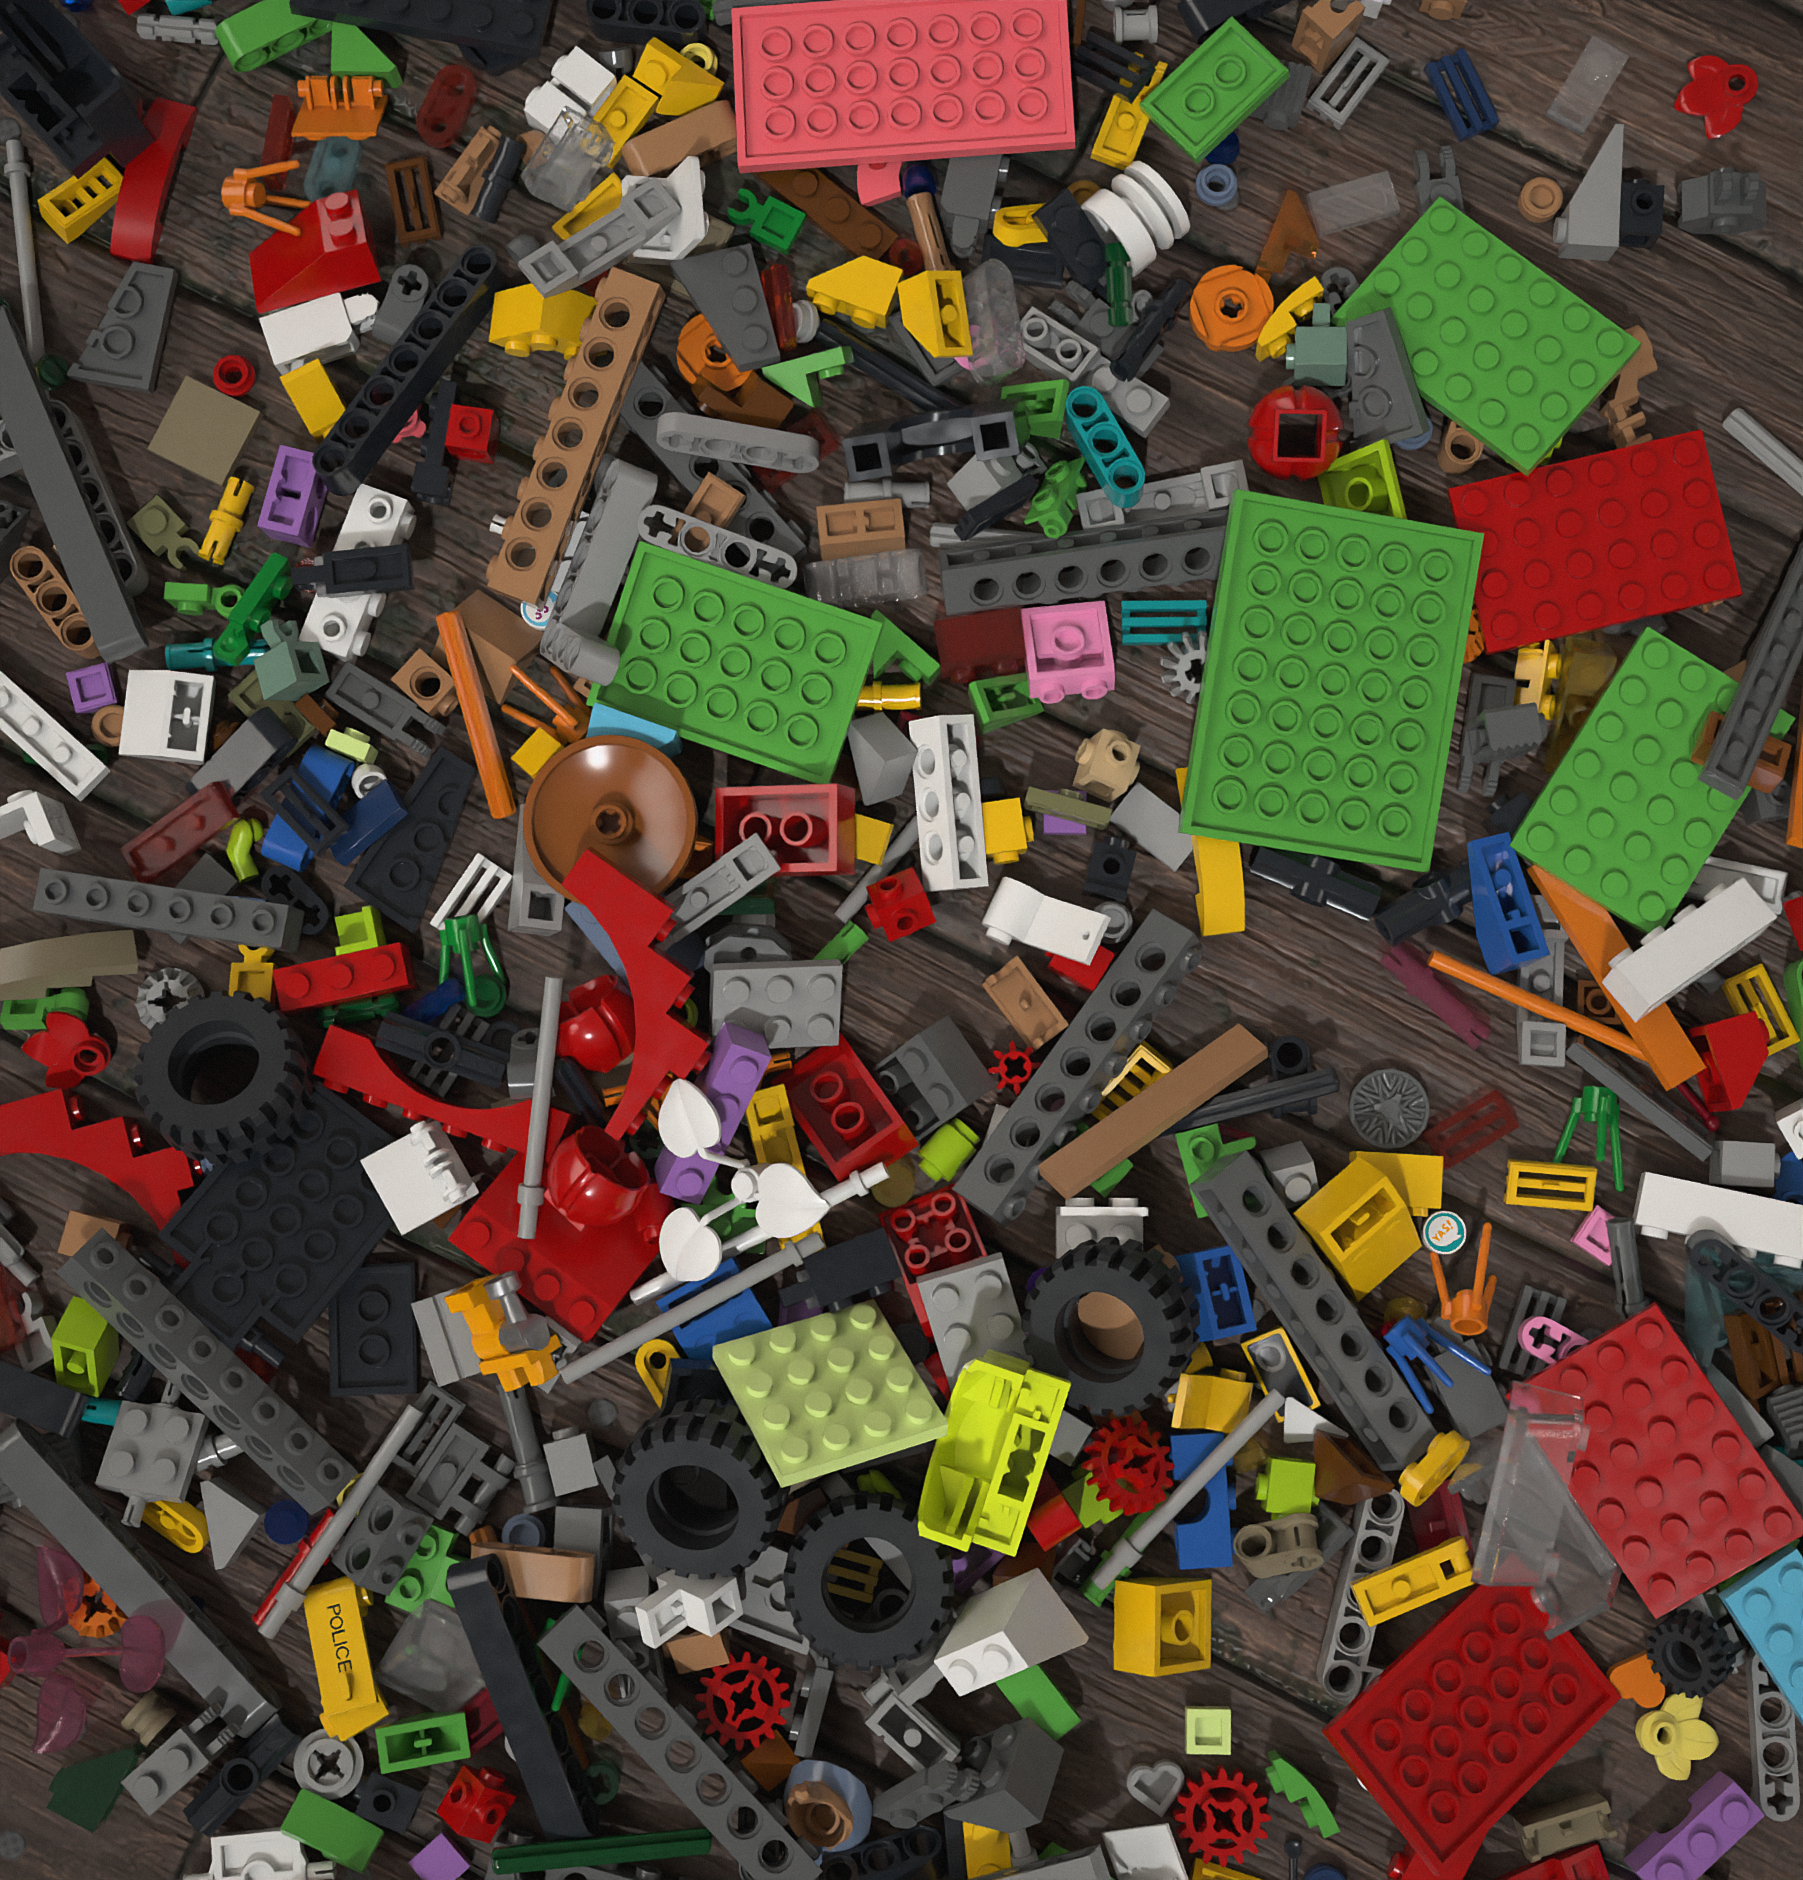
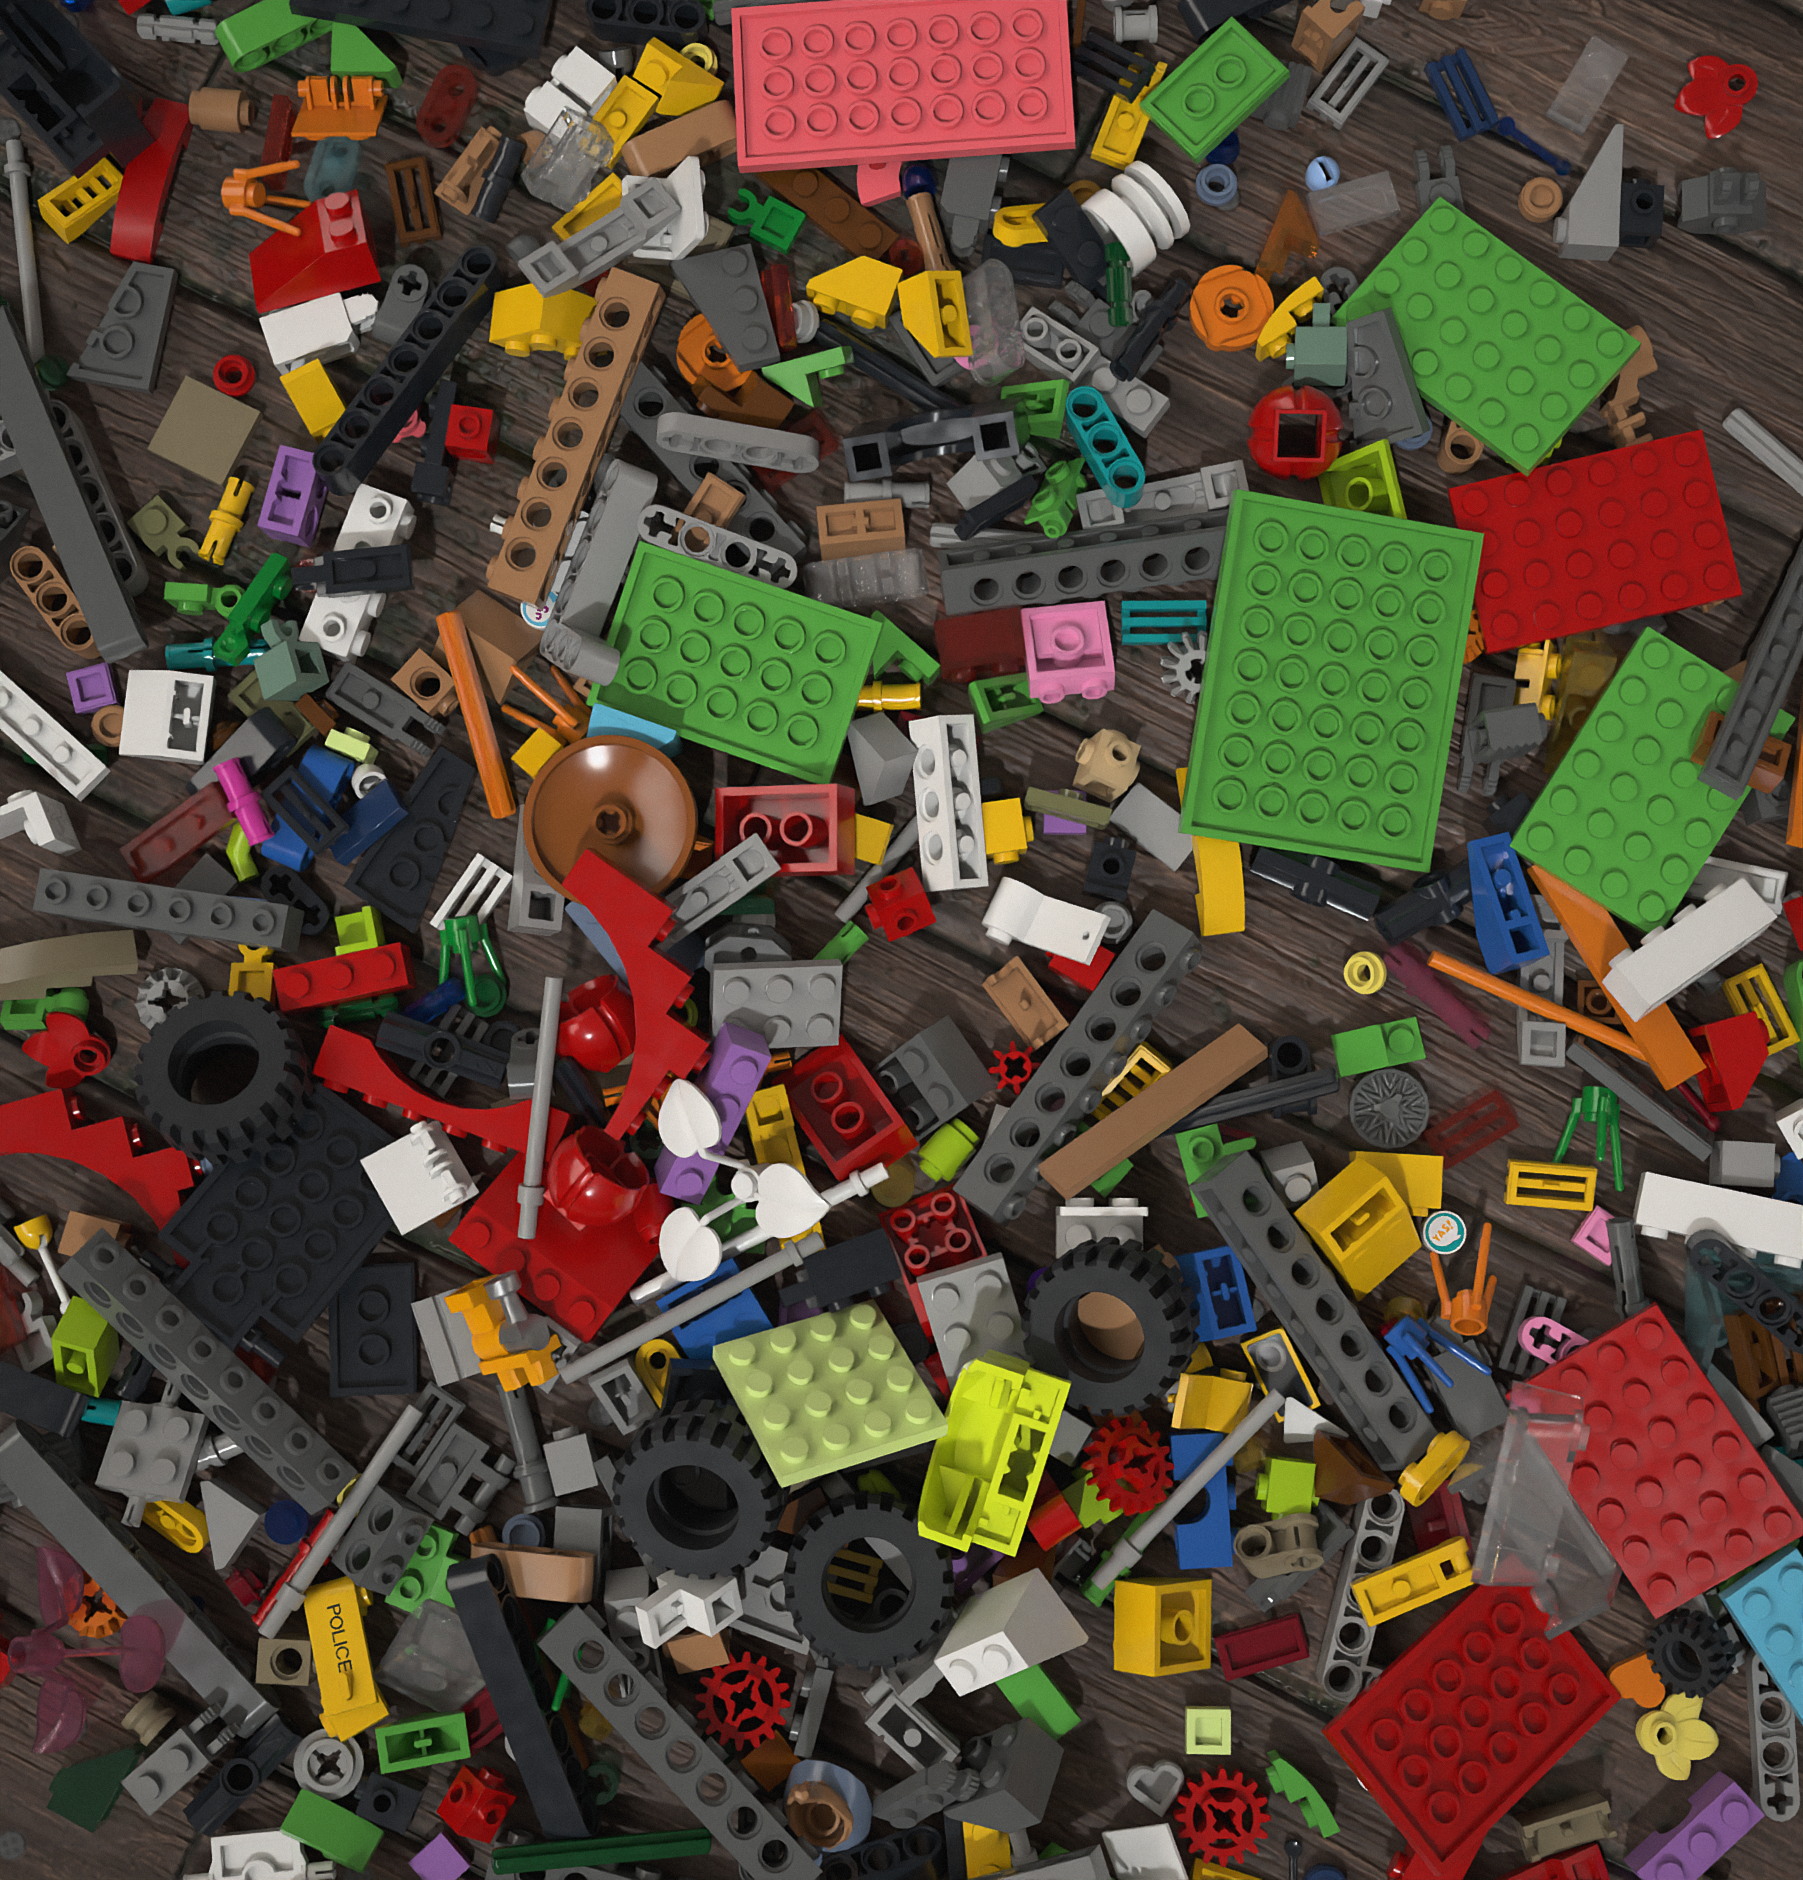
none -> hinge [14,1214,71,1314]
none -> medium nougat brick [189,87,254,134]
none -> dark pink pin [213,757,276,847]
none -> dark red plate [224,1566,264,1607]
none -> dark tan brick [256,1632,318,1686]
none -> light grey slope [587,1355,660,1435]
none -> dark red tile [1212,1612,1310,1682]
none -> light blue hinge [1305,156,1340,194]
none -> bright green slope [1330,1017,1426,1078]
none -> light yellow plate [1344,951,1387,994]
none -> clear blue hinge [1497,117,1571,177]

